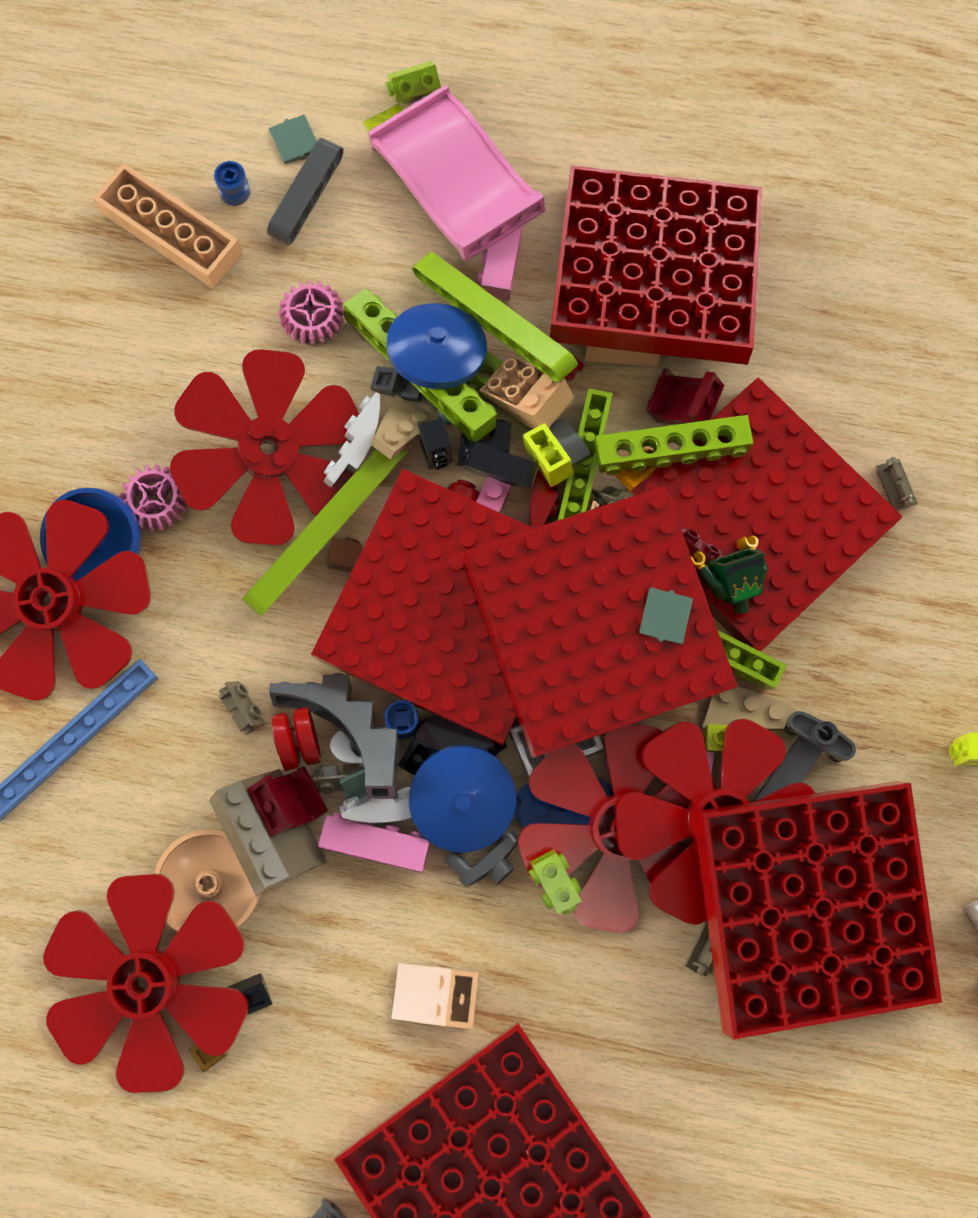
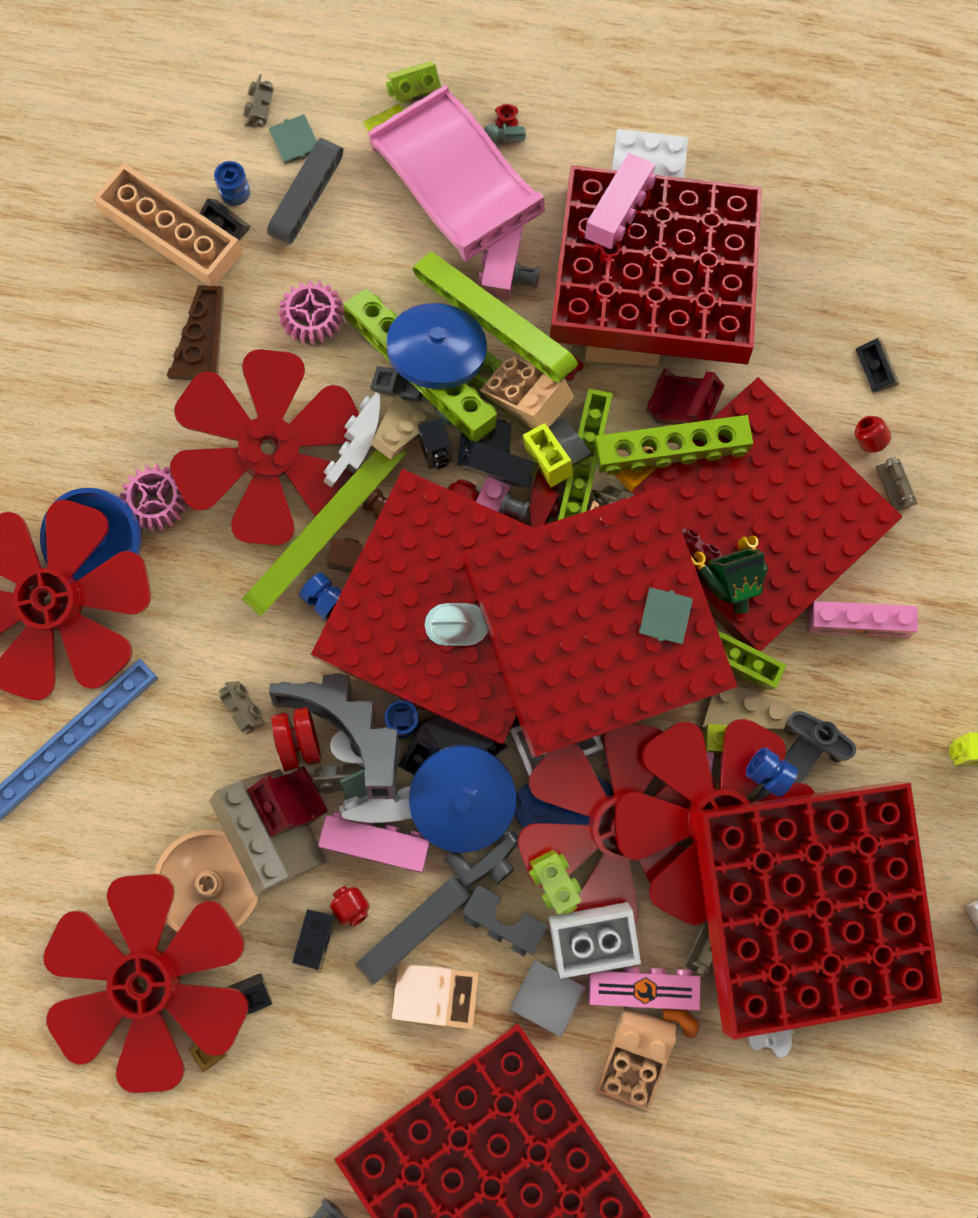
none -> reddish brown wing [166,285,224,380]
none -> black slope [199,198,251,241]
none -> dark tan hinge [243,74,274,128]
none -> black brick [292,909,336,970]
none -> blue wheel [299,572,342,621]
none -> red head [330,886,370,928]
none -> dark grey beam [355,875,471,985]
none -> reddish brown wheel [363,489,388,519]
none -> light aqua piece [425,603,488,646]
none -> dark grey arch [462,885,548,956]
none -> sand green axle [484,124,526,144]
none -> red plate [495,104,518,128]
none -> dark grey connector [499,494,530,523]
none -> light grey slope [510,960,586,1038]
none -> dark grey bush [513,262,540,288]
none -> white brick [548,902,641,979]
none -> bright pink brick [585,153,656,249]
none -> bright pink brick [588,967,700,1010]
none -> light nougat slope [596,1006,676,1111]
none -> white brick [612,129,688,178]
none -> orange arm [662,1008,700,1038]
none -> blue wheel [746,747,798,797]
none -> white piece [748,1029,794,1058]
none -> bright pink brick [807,601,918,638]
none -> red head [854,416,892,453]
none -> black slope [855,338,899,393]

